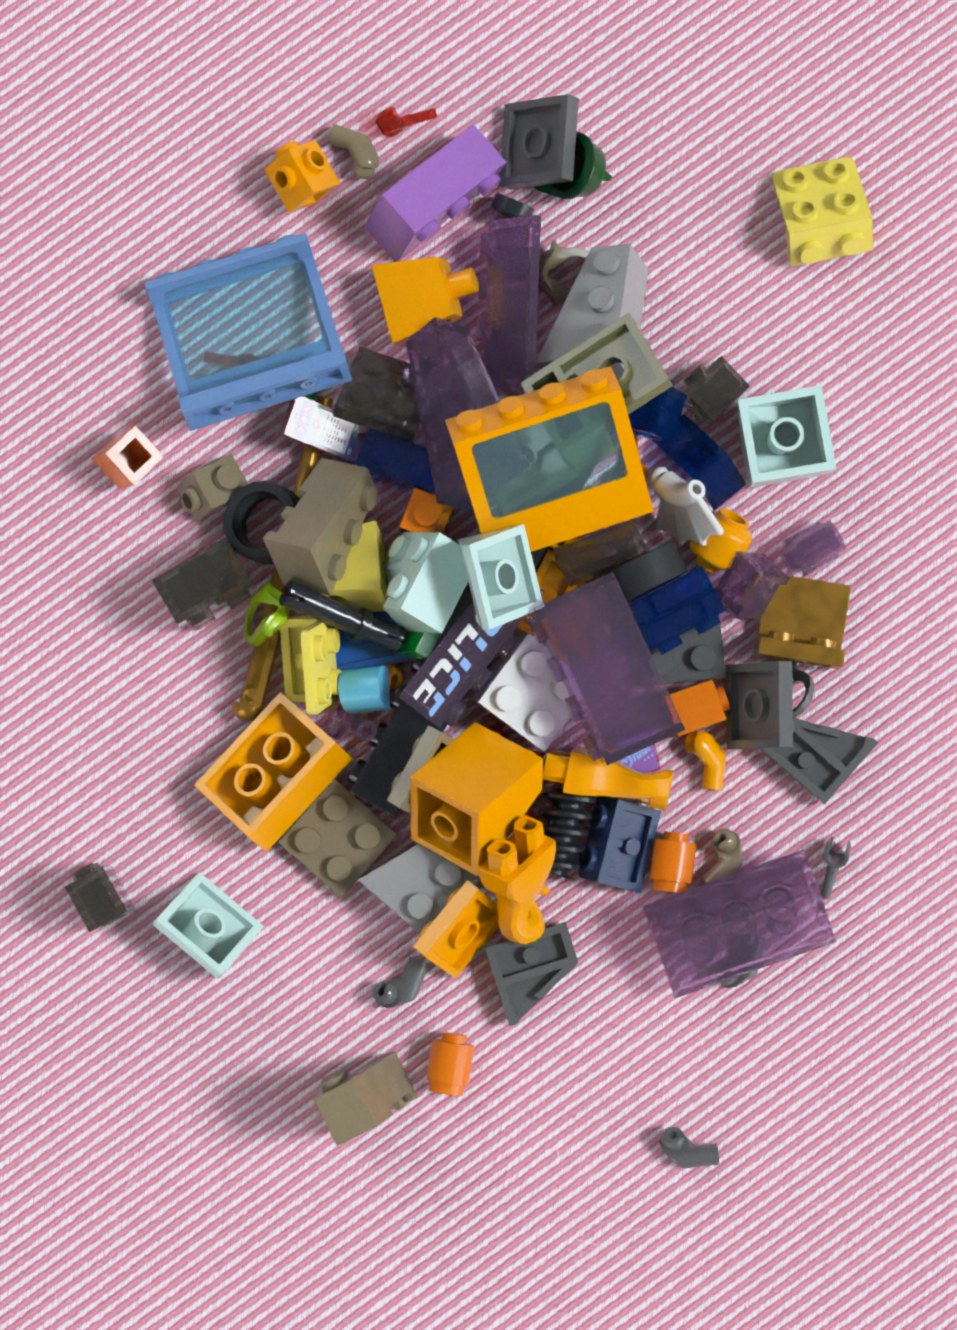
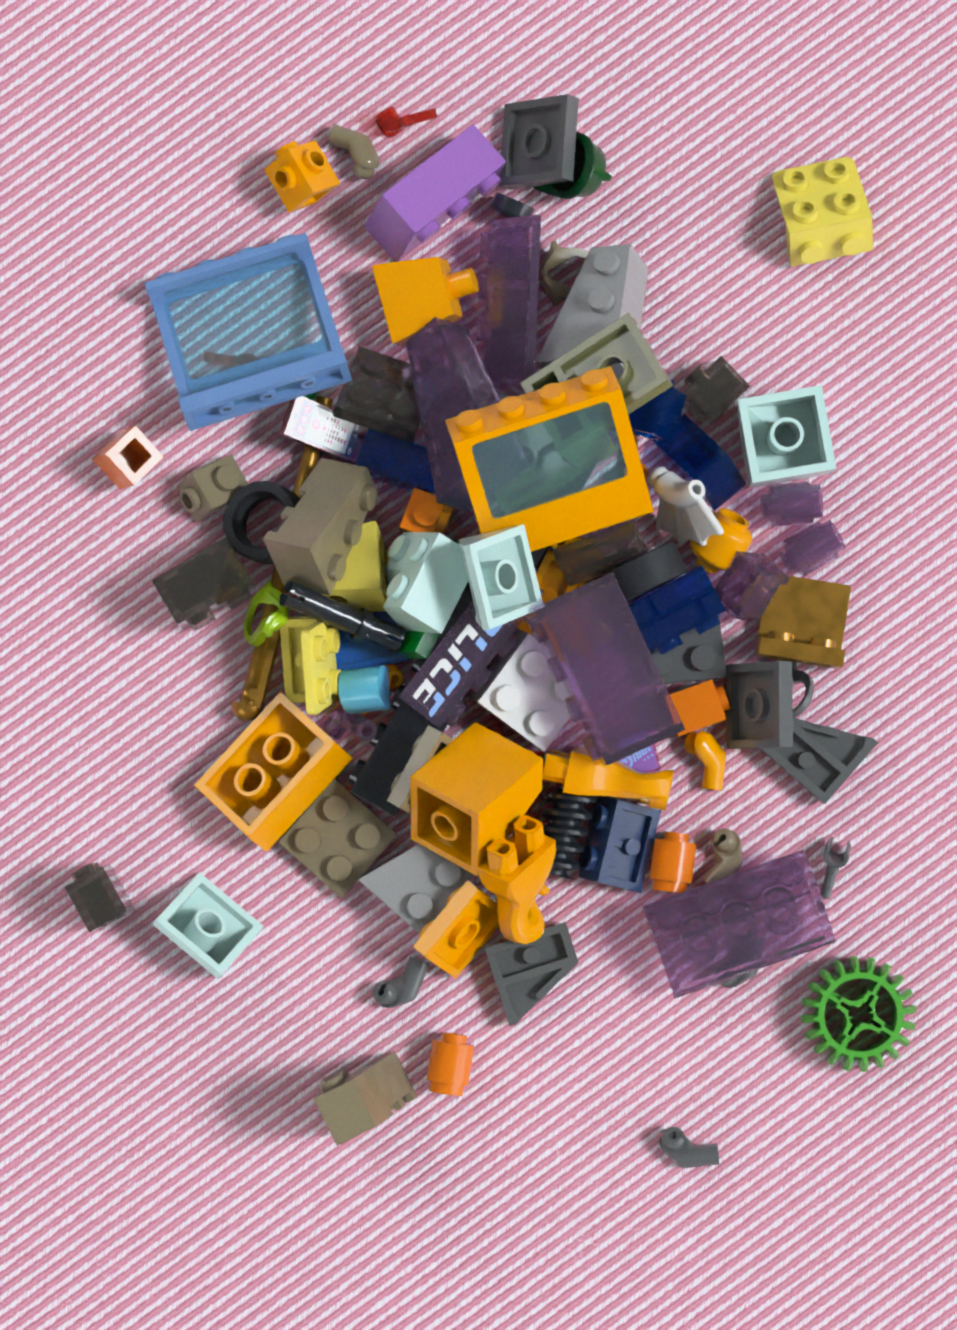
none -> clear purple brick [760,481,823,527]
none -> bright green gear [801,956,917,1072]

